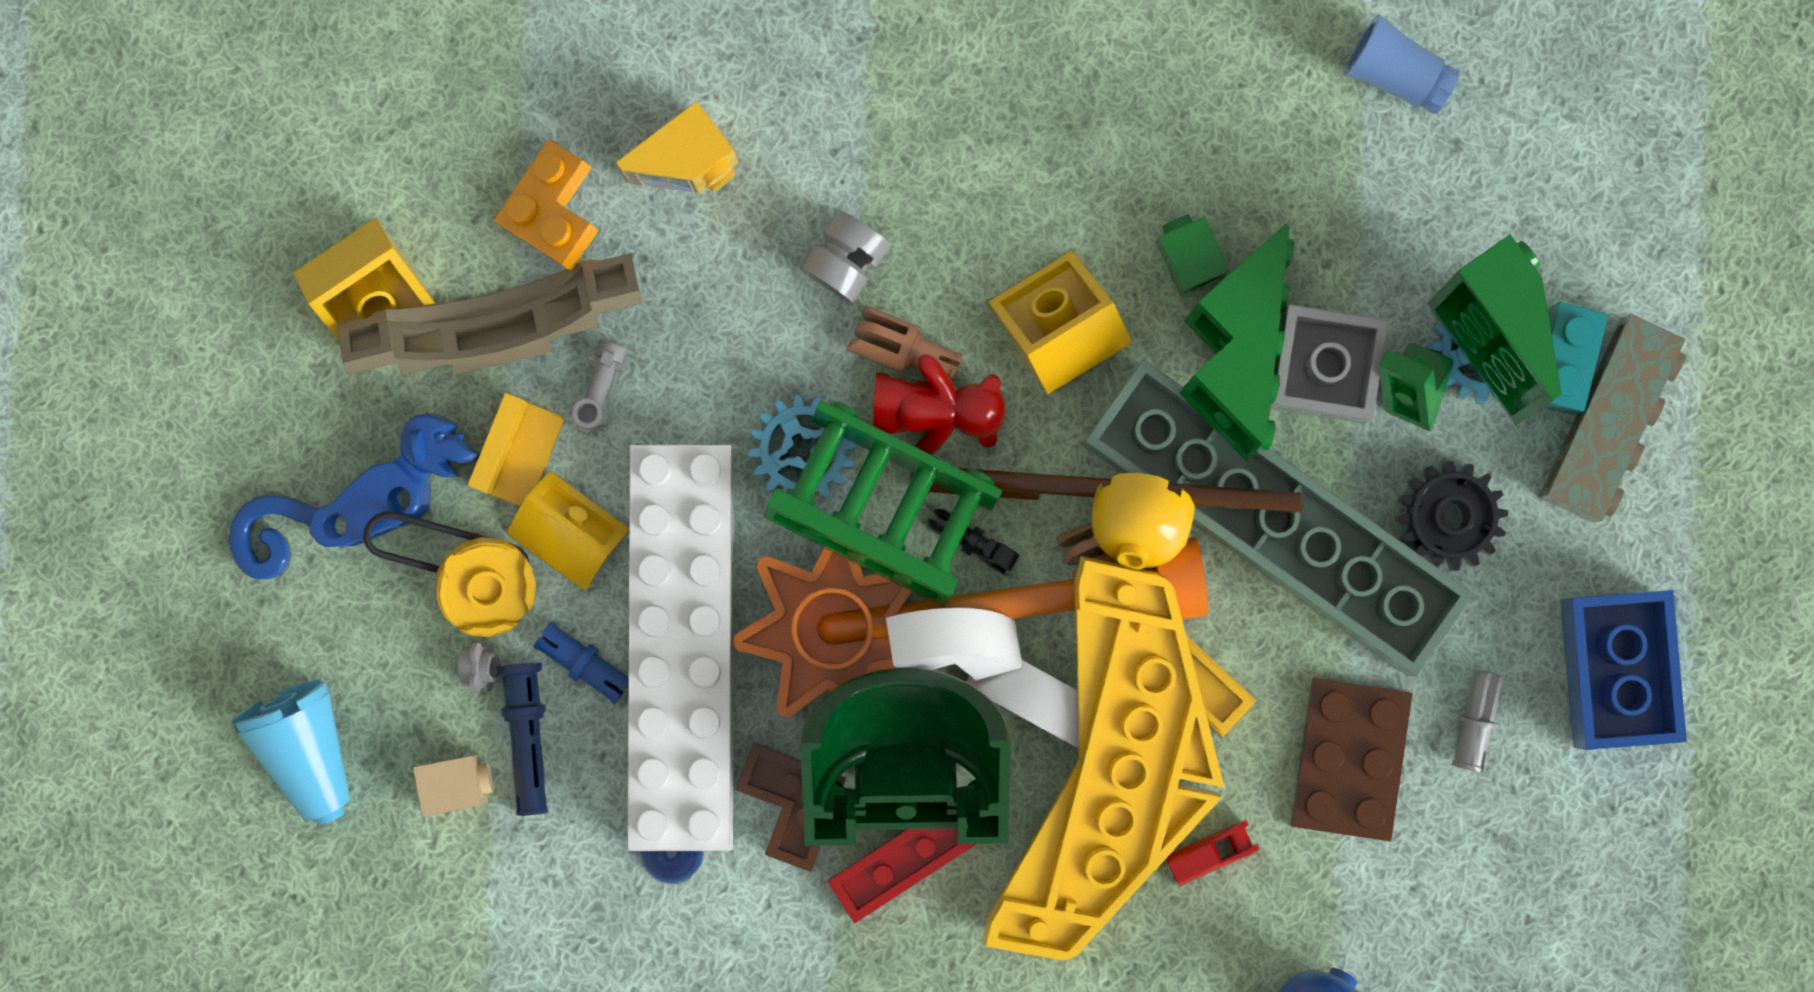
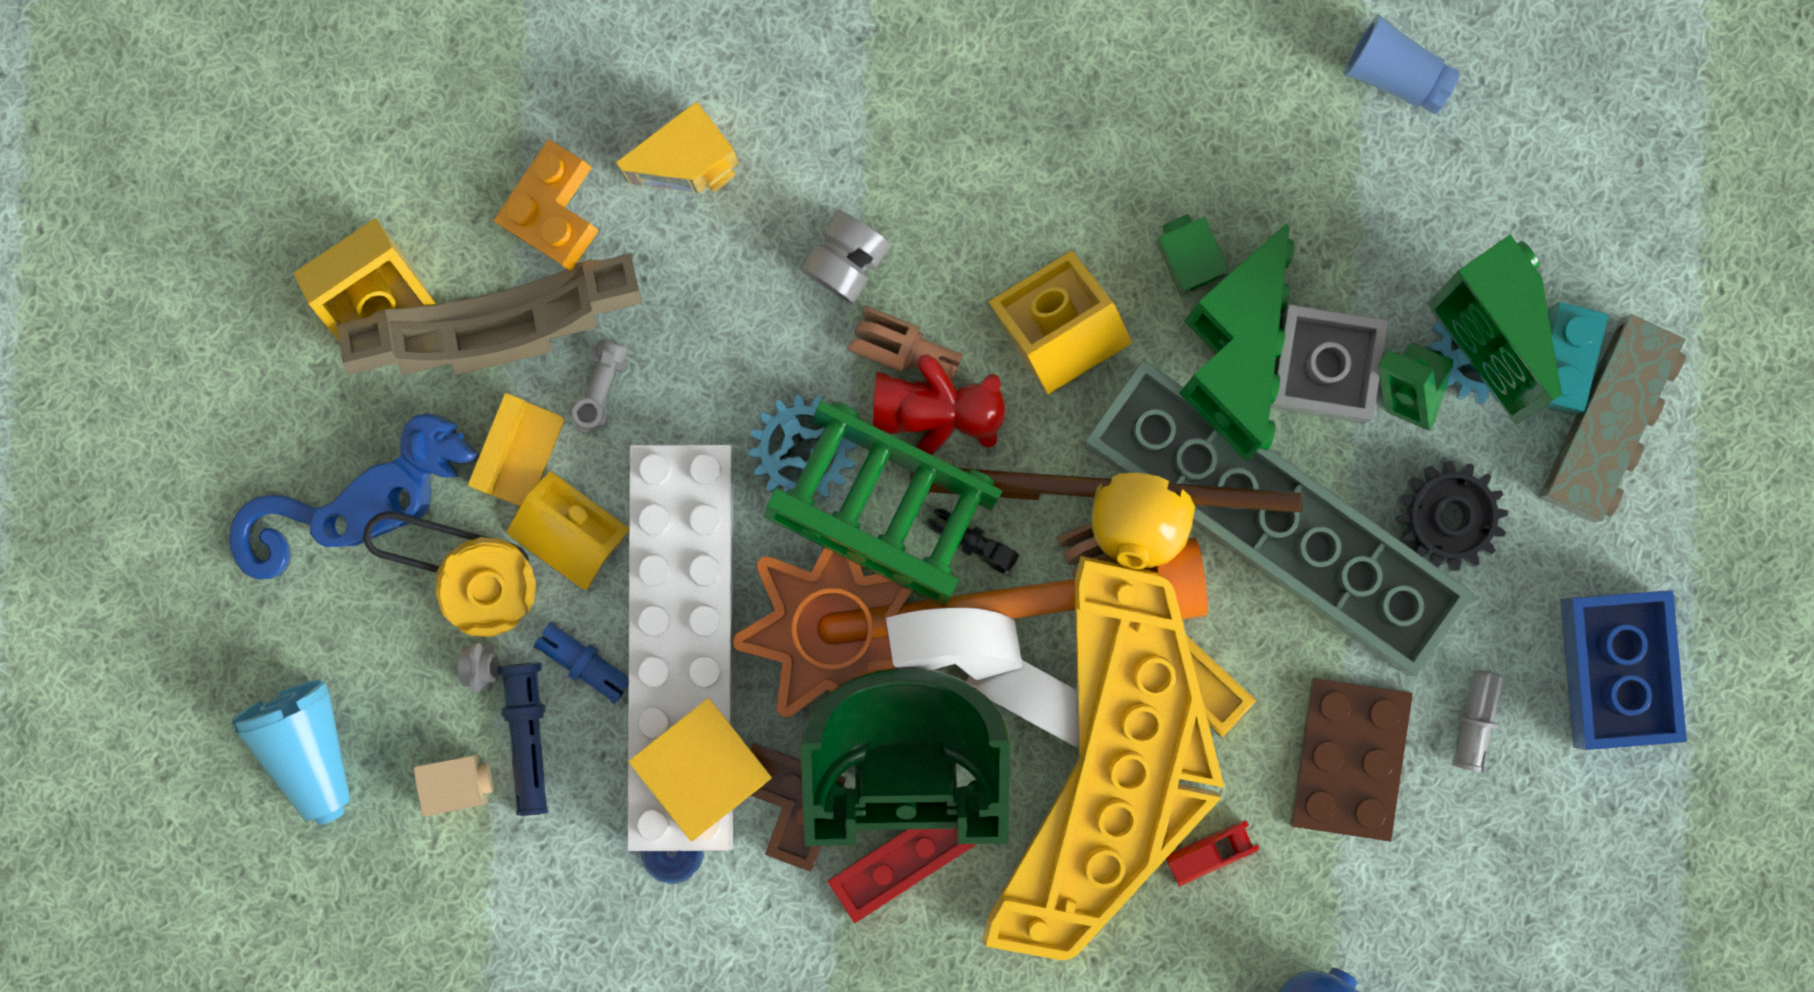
none -> yellow tile [628,697,772,842]

